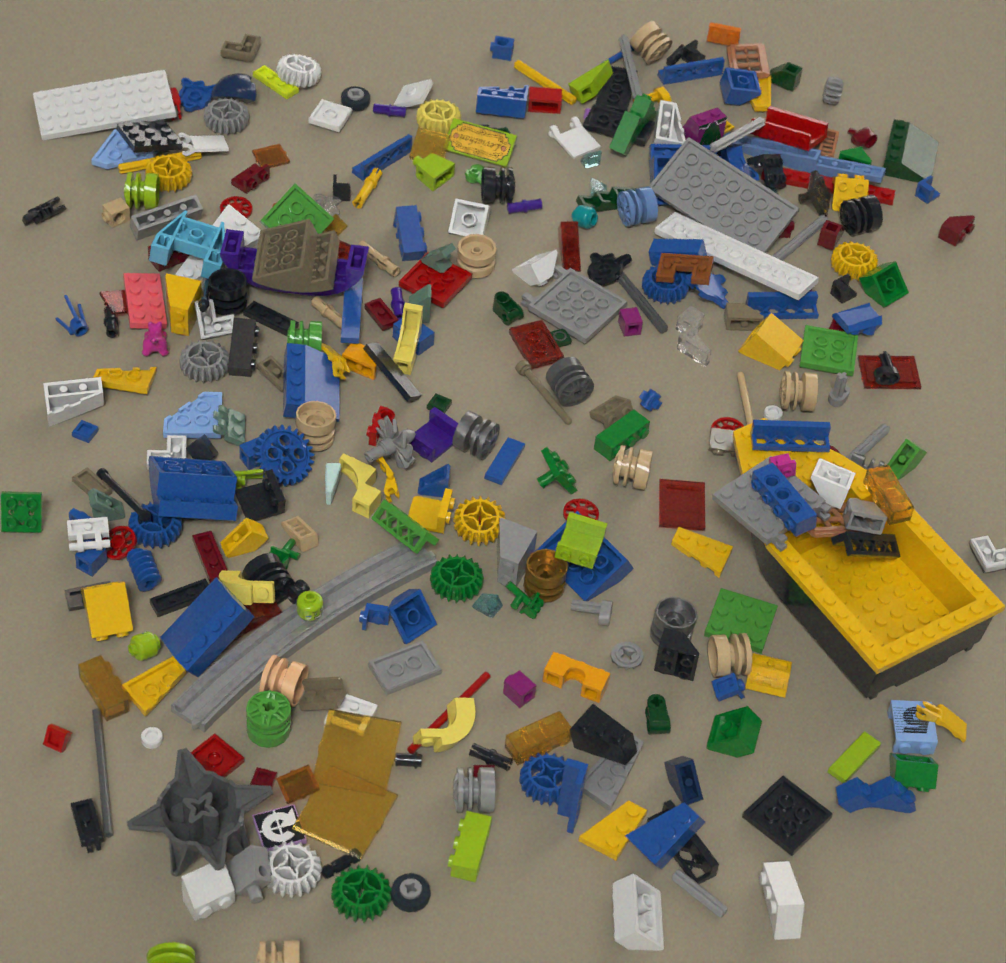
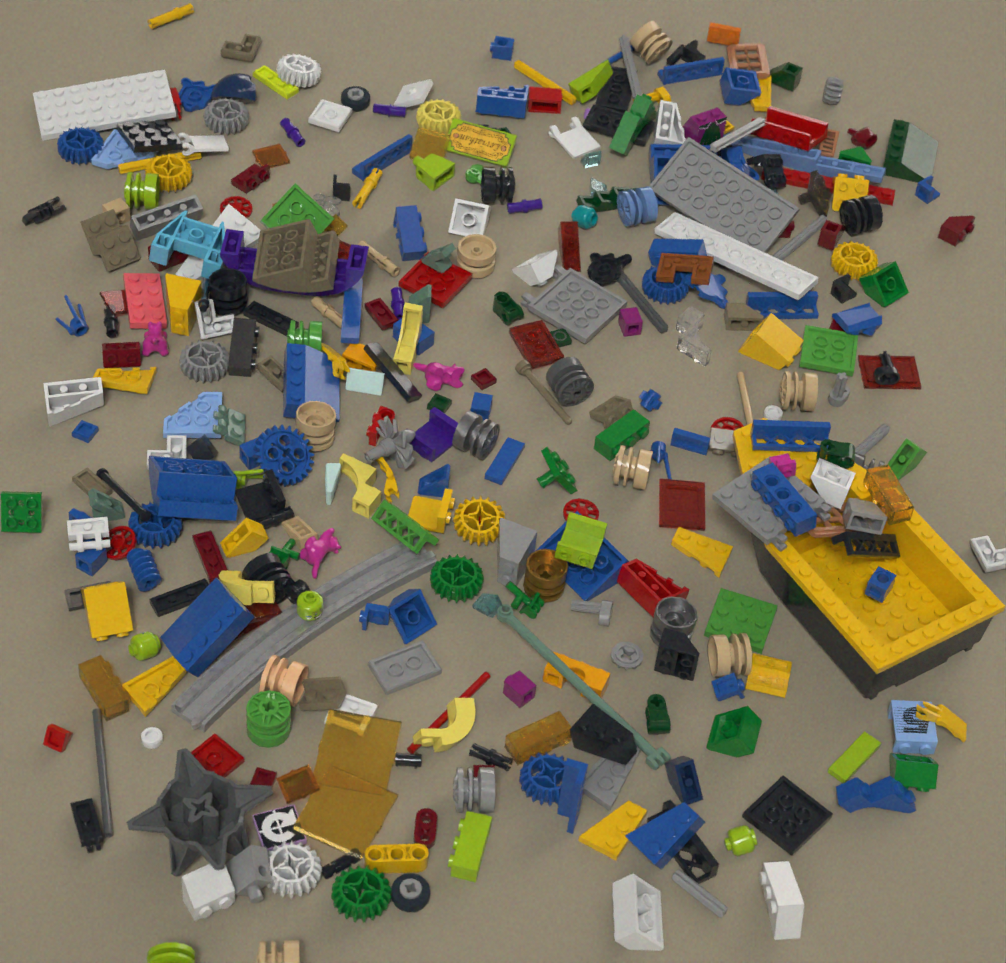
none -> blue gear [57,126,104,165]
none -> dark tan bracket [80,209,141,271]
none -> dark red bracket [102,342,141,368]
none -> yellow pin [147,3,194,29]
none -> black pin [255,506,295,529]
none -> dark purple pin [280,118,306,147]
none -> dark pink animal [300,528,341,579]
none -> light aqua slope [345,368,385,395]
none -> yellow beam [364,844,429,874]
none -> dark pink animal [413,362,465,391]
none -> dark red plate [414,808,437,849]
none -> blue brick [470,392,493,421]
none -> dark red tile [471,368,497,390]
none -> sand green hinge [497,604,671,770]
none -> red wedge [616,558,690,618]
none -> blue plant [649,441,672,481]
none -> blue tile [670,428,711,455]
none -> lime head [724,825,758,856]
none -> dark green piece [816,439,855,469]
none -> blue brick [865,566,896,603]

